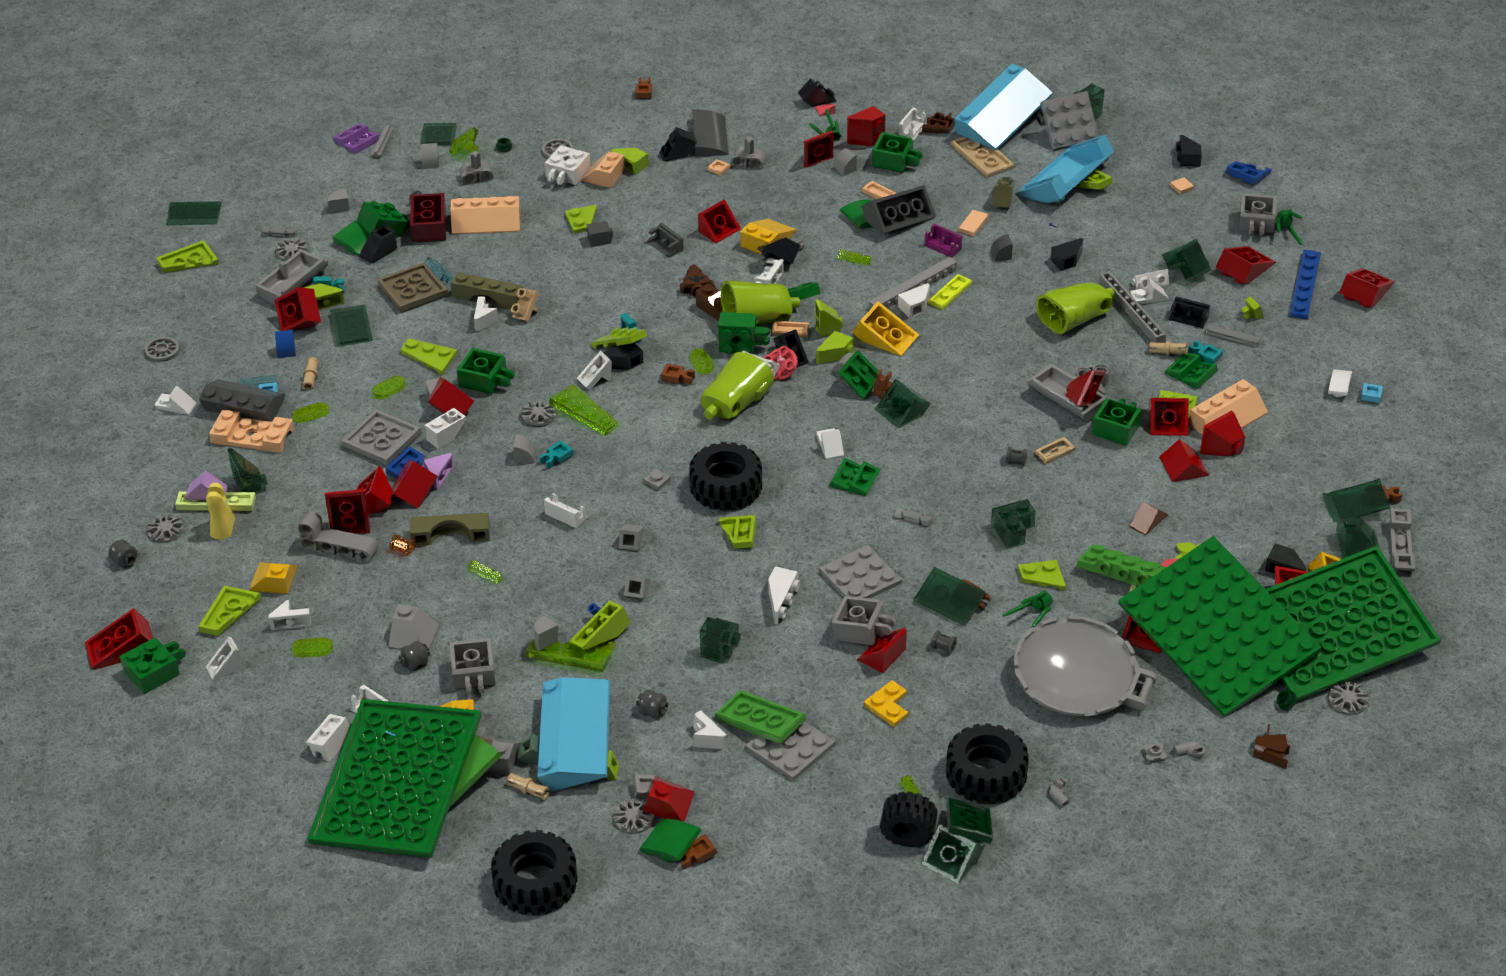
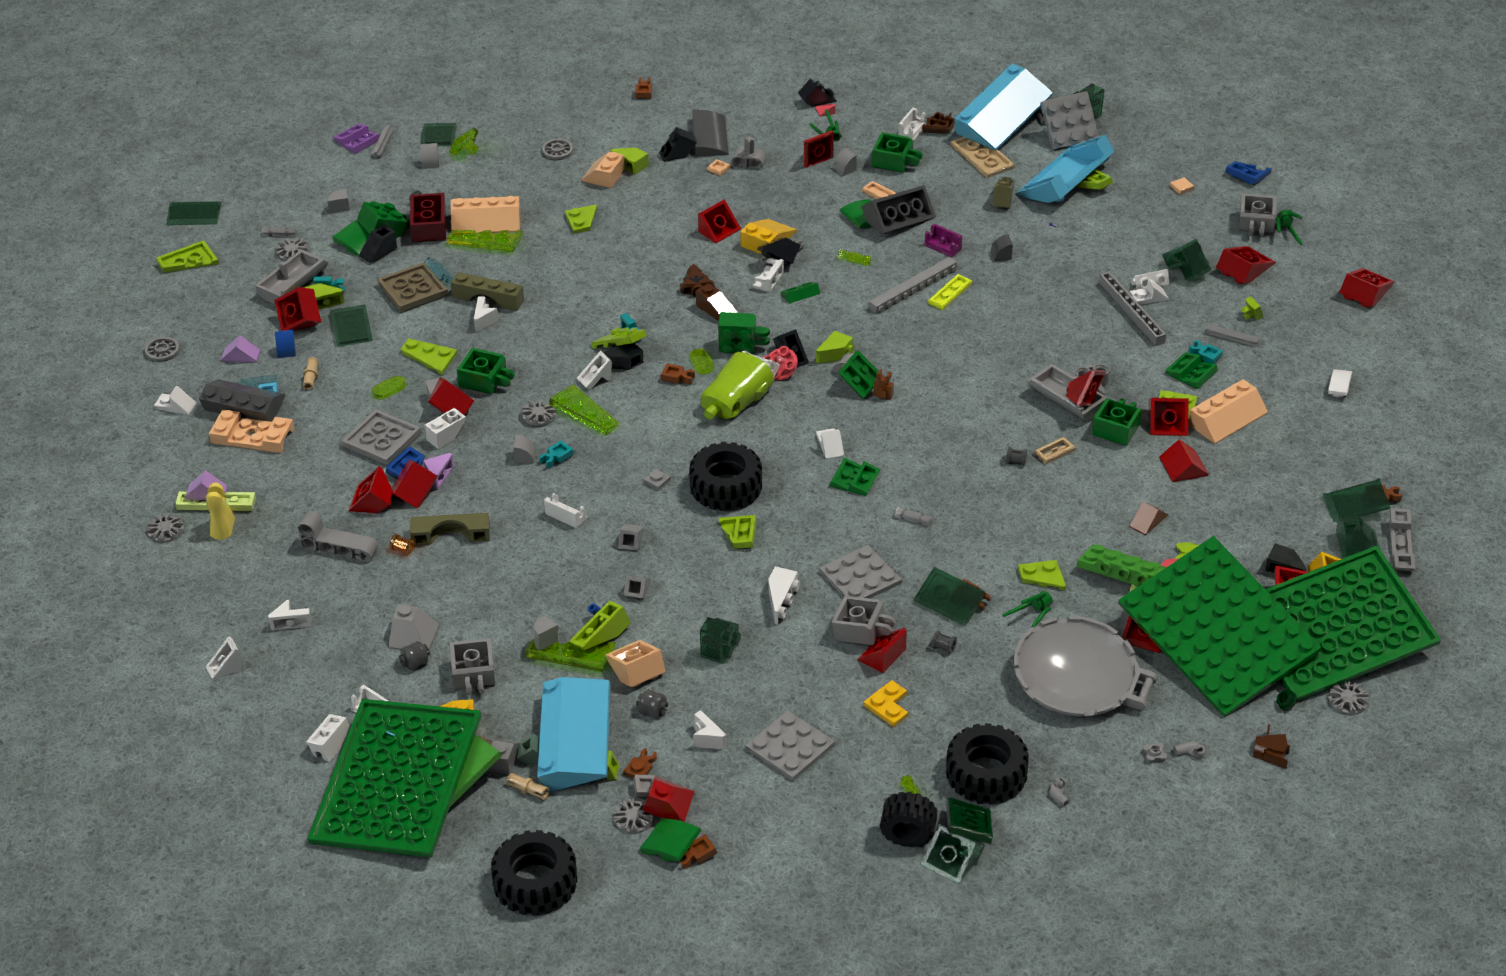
red slope [85,608,153,670] -> none
dark grey piece [108,540,138,568] -> none
green hinge [120,637,186,694] -> none
lime wing [198,586,262,636] -> none
clear green slope [227,448,268,495] -> none
yellow slope [249,562,298,594] -> none
clear neon green tile [292,637,333,657] -> none
clear neon green tile [293,402,329,423] -> none
red slope [325,489,370,534] -> none
light grey beam [459,151,493,185] -> none
clear neon green axle [468,560,503,584] -> none
dark green plate [496,138,513,152] -> none
tan hips [510,288,539,322] -> none
white hinge [544,145,591,185] -> none
dark grey brick [587,221,613,247] -> none
dark grey hinge [647,223,684,258] -> none
bright green tile [715,690,806,744] -> none
lime torso [720,280,800,326] -> none
light nougat tile [772,321,809,337] -> none
lime slope [815,299,843,337] -> none
red slope [847,106,886,146] -> none
yellow slope [852,301,919,356] -> none
clear green slope [875,379,931,428] -> none
white slope [898,283,930,318] -> none
light nougat tile [958,210,988,236] -> none
clear green brick [991,499,1036,549] -> none
lime torso [1036,282,1114,334] -> none
black slope [1050,238,1083,271] -> none
tan pin [1149,341,1188,356] -> none
black hinge [1169,296,1210,329] -> none
black slope [1176,135,1202,167] -> none
red slope [1200,410,1245,457] -> none
blue plate [1290,250,1321,319] -> none
medium azure plate [1361,383,1383,403] -> none
none -> lavender slope [221,335,260,362]
none -> clear neon green wing [447,230,523,252]
none -> light nougat slope [606,640,666,687]
none -> dark orange plate [623,748,657,779]

